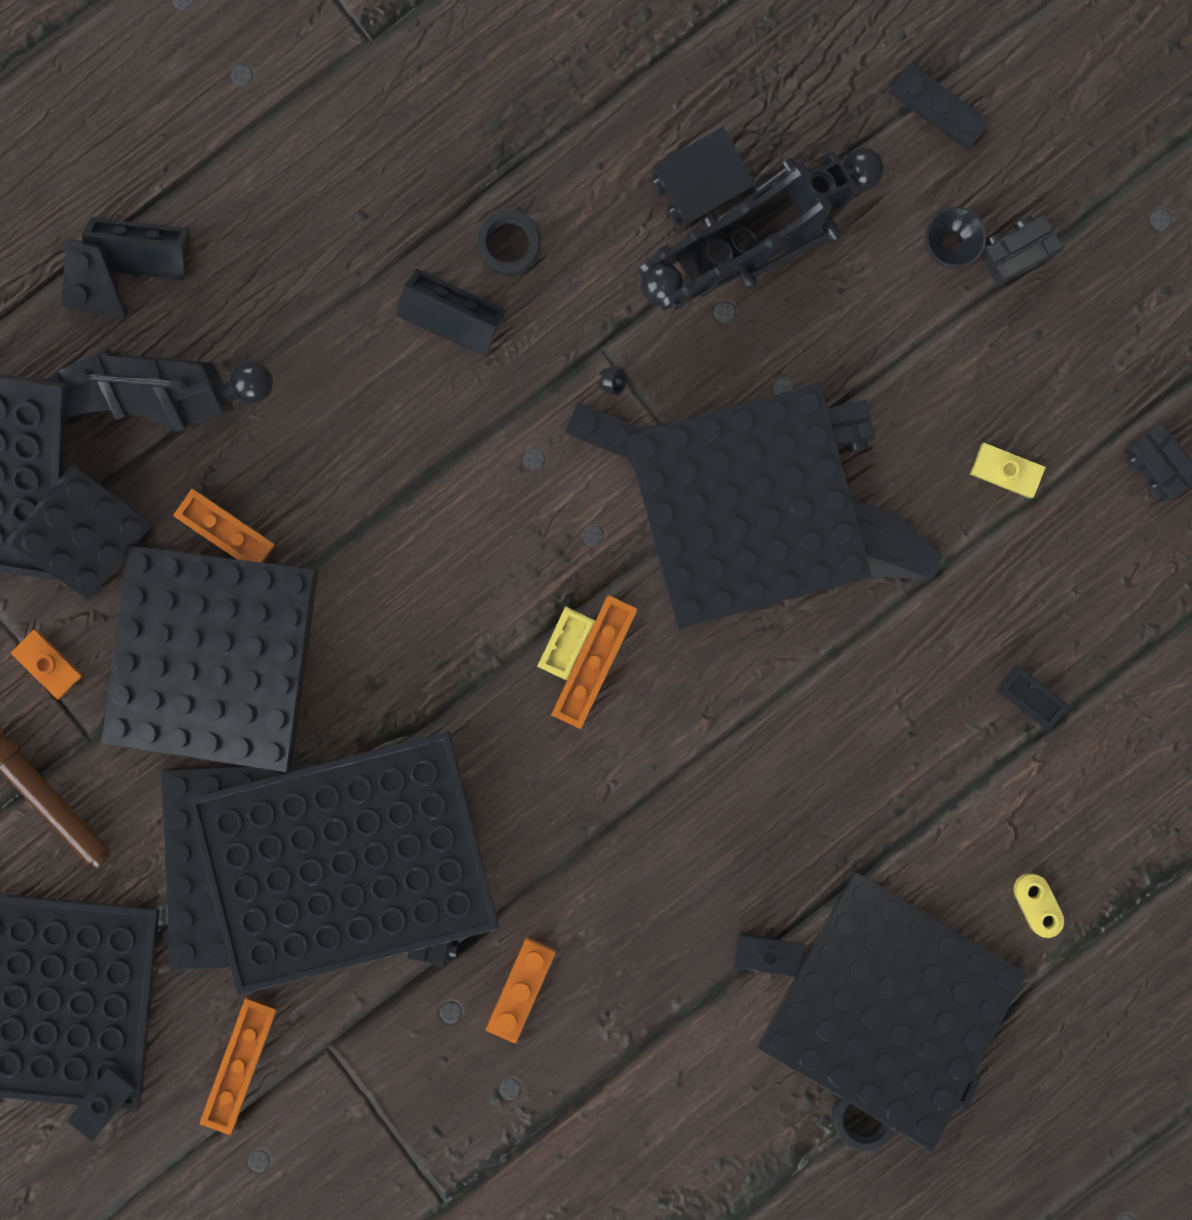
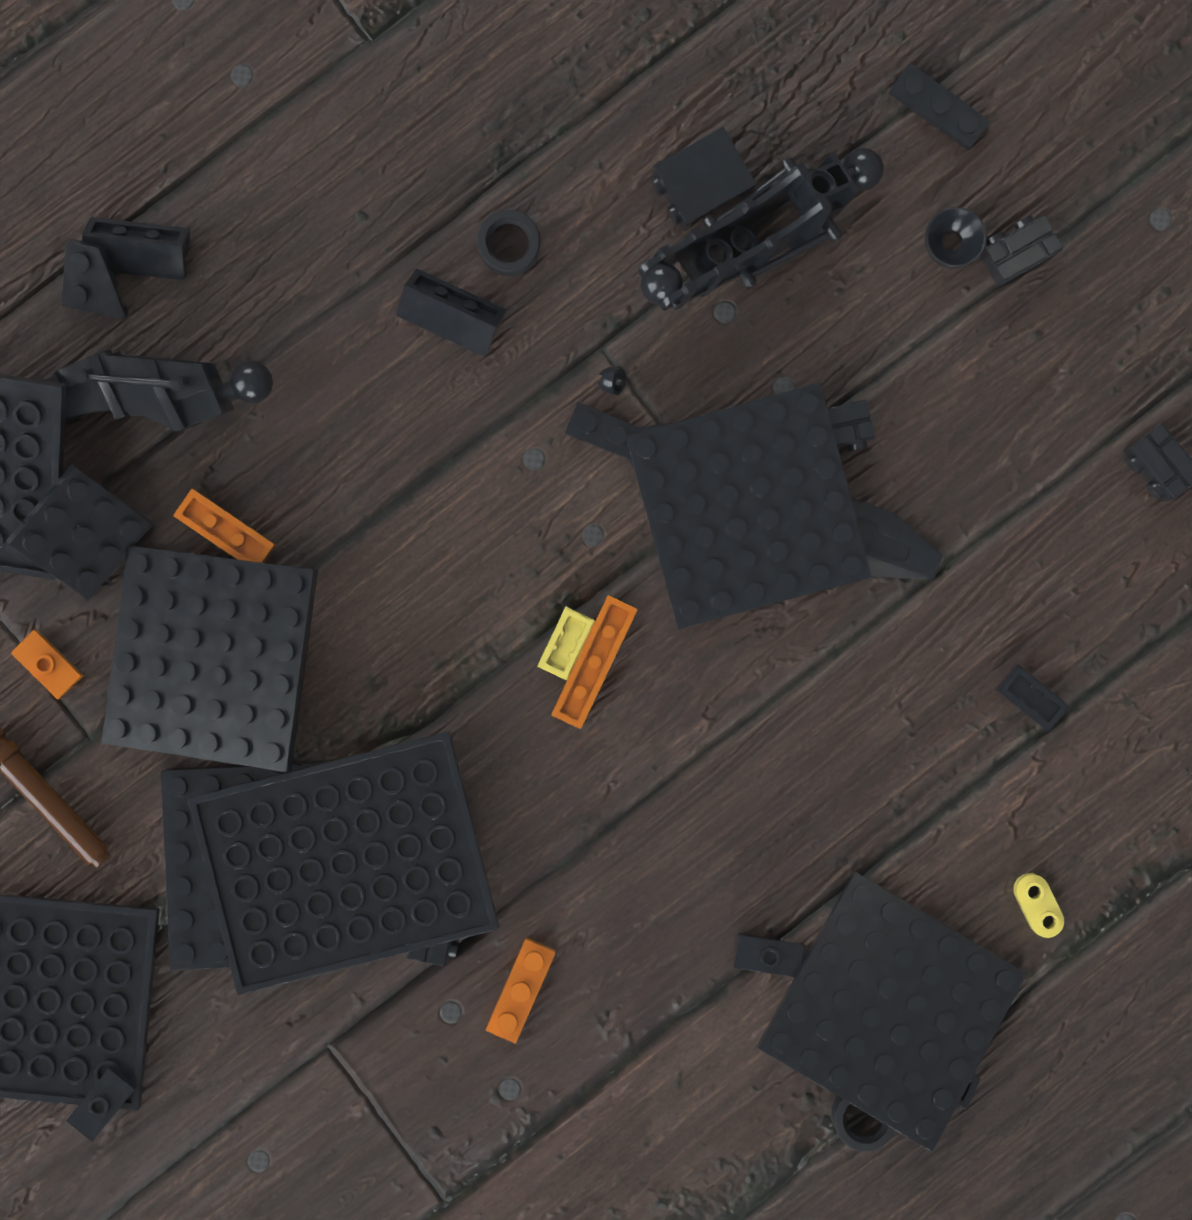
orange plate [199,996,278,1135] -> none
light yellow plate [970,443,1046,499] -> none

